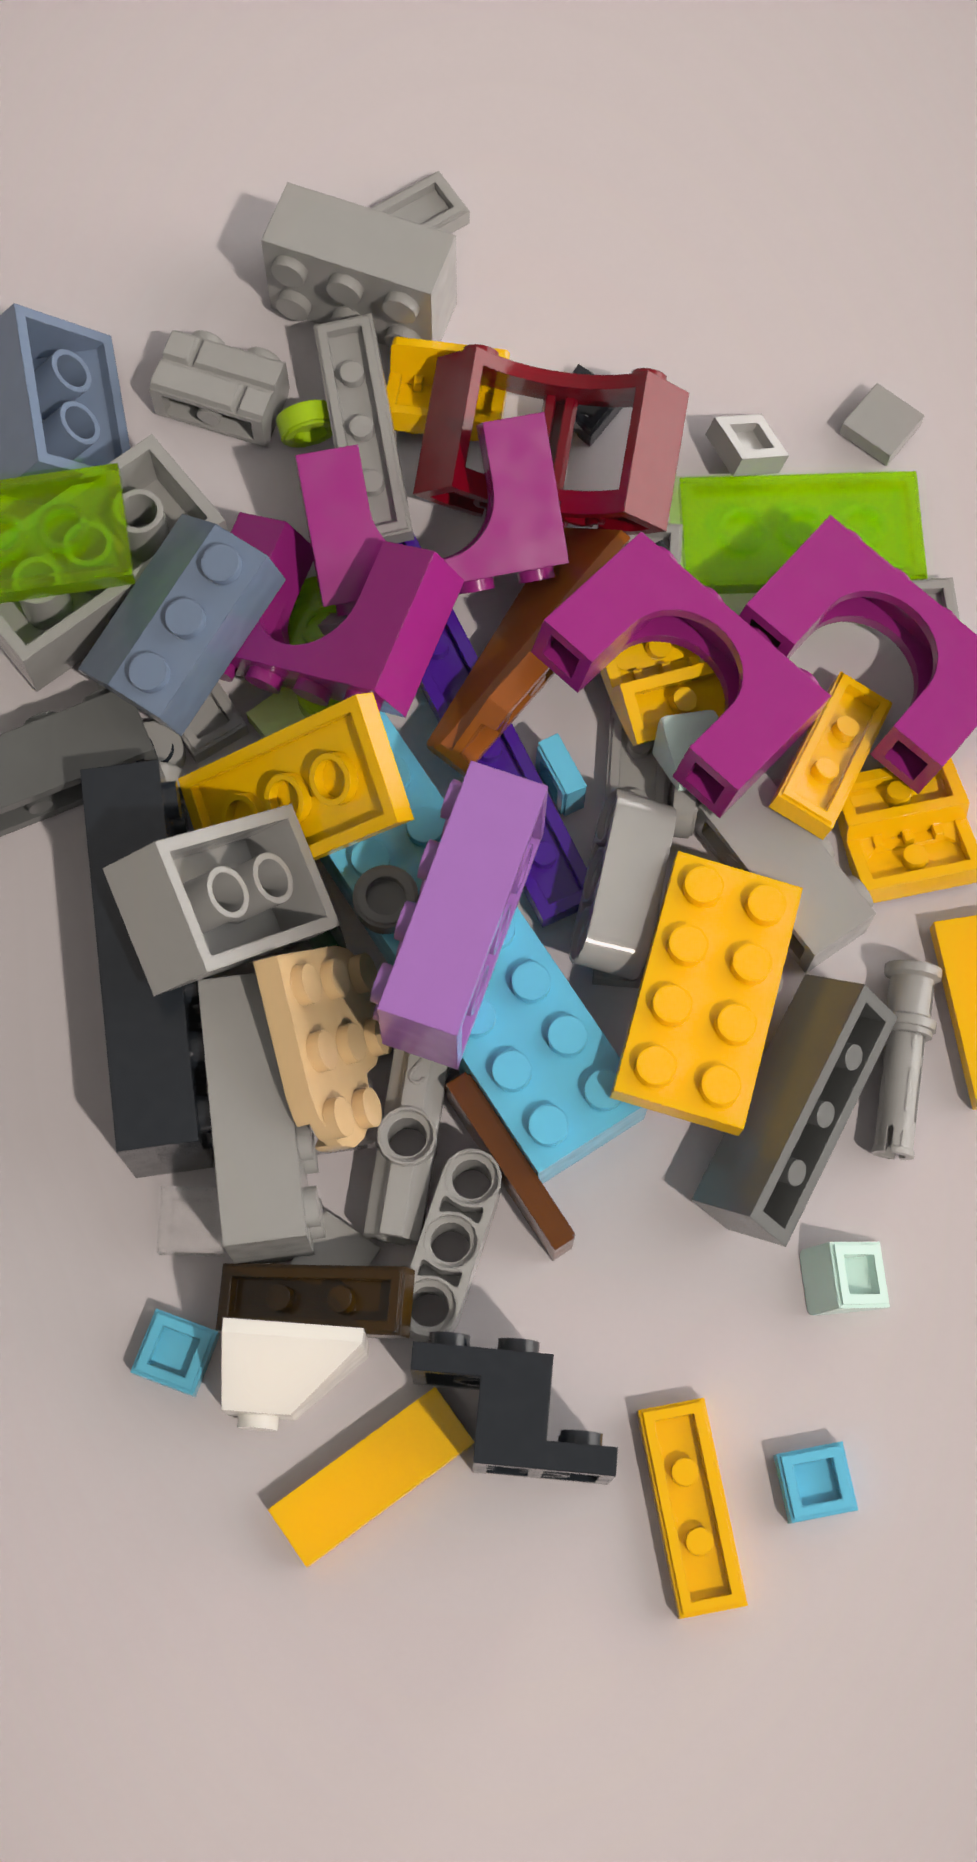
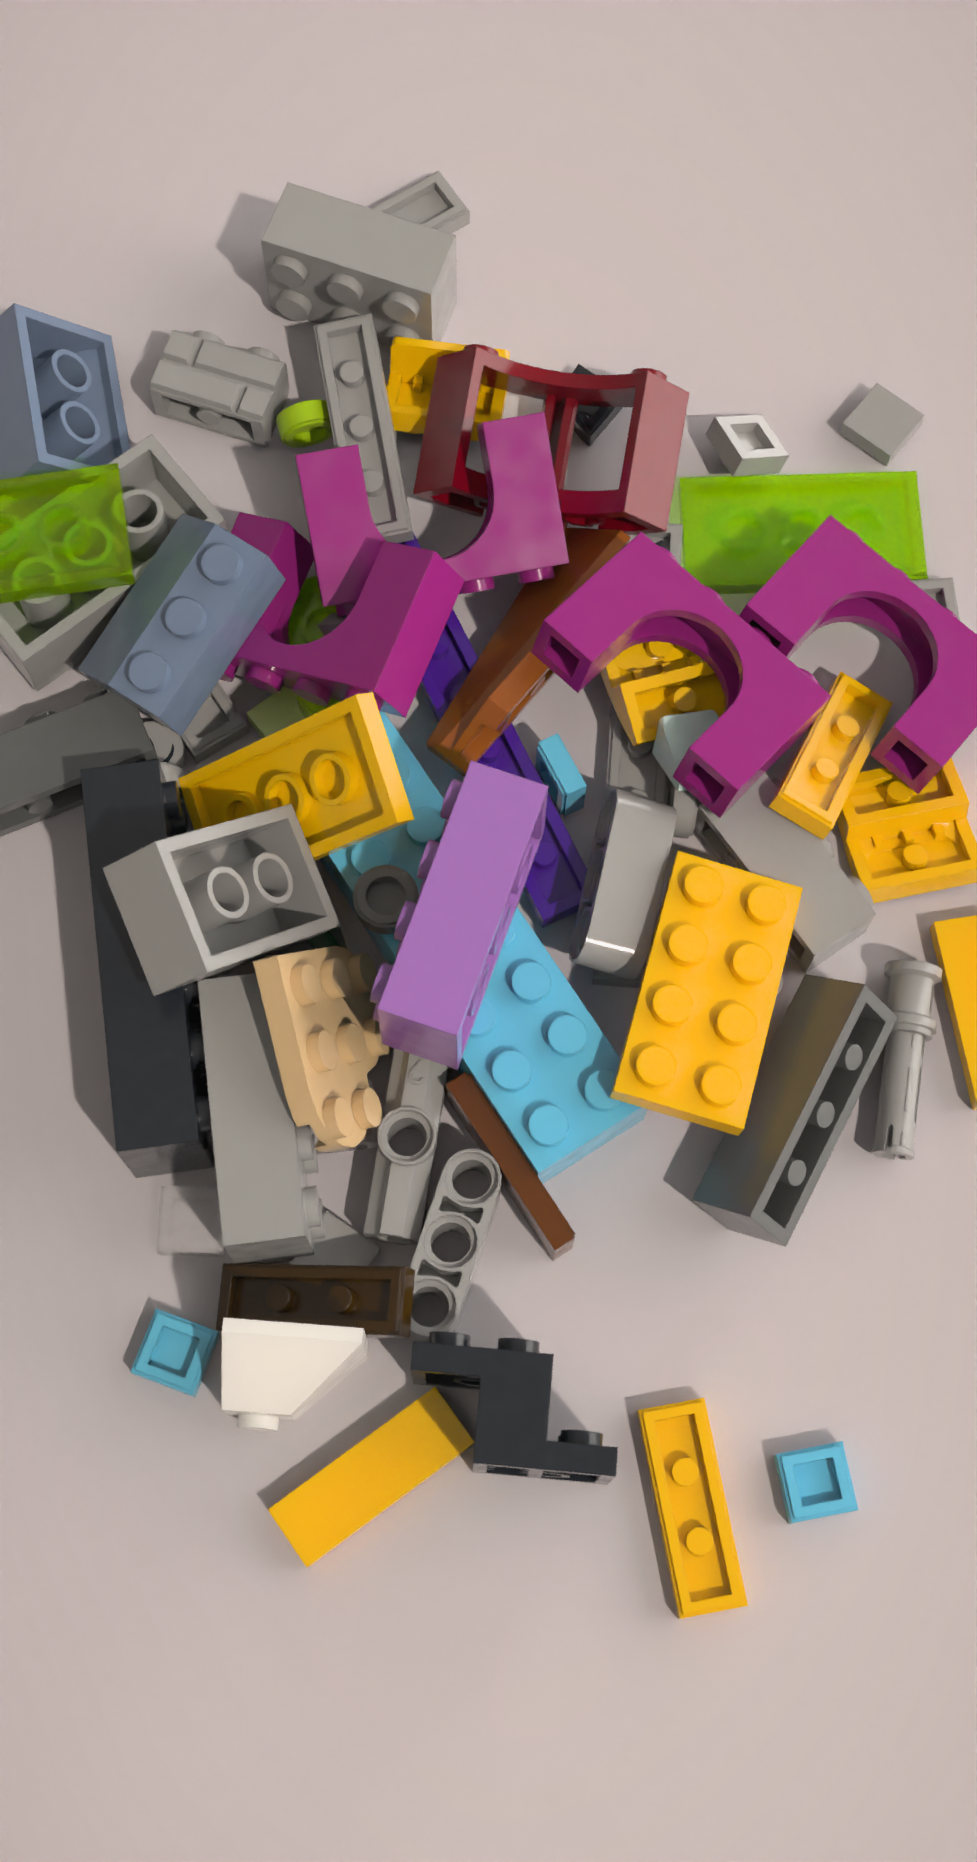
light aqua slope [800,1242,890,1315] -> none

